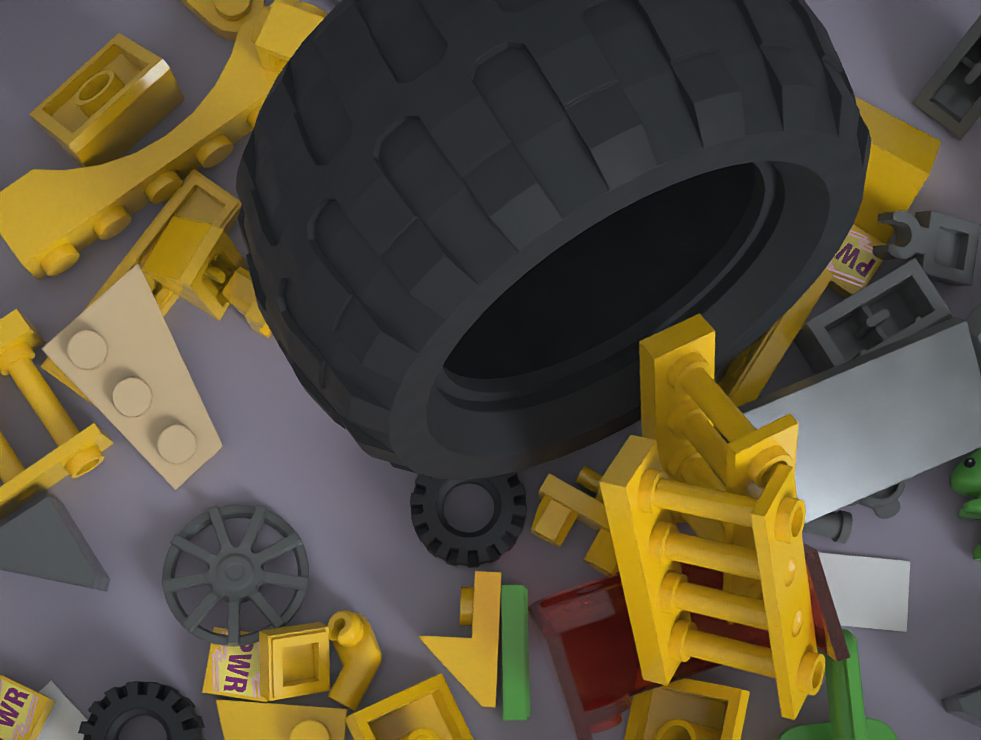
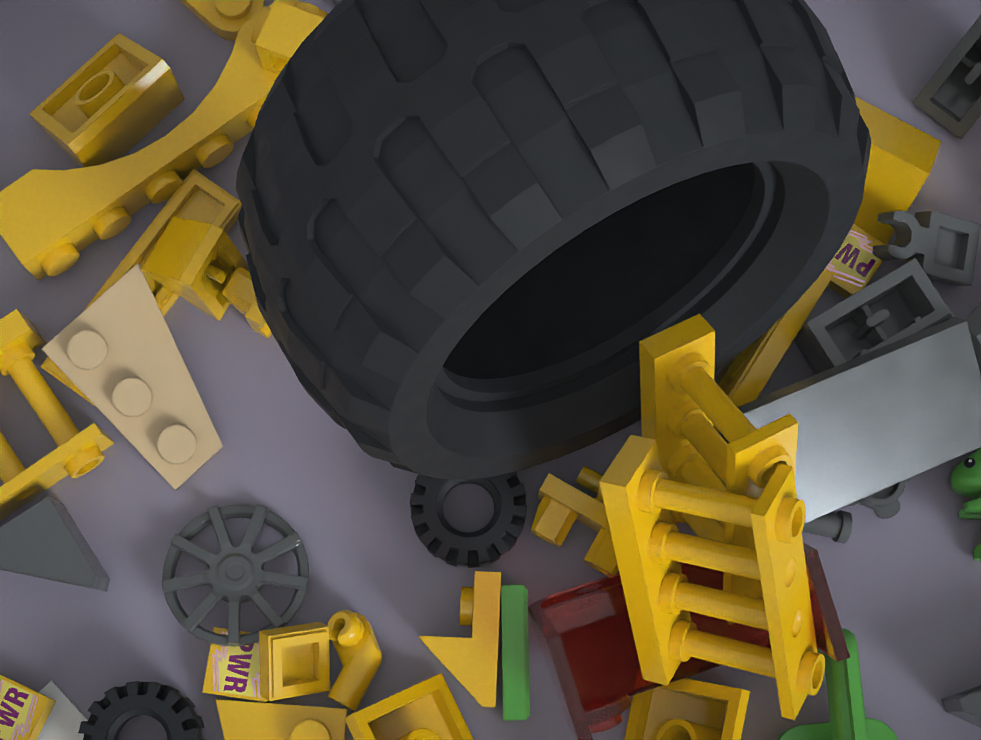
white sticker [804,551,910,632] -> none

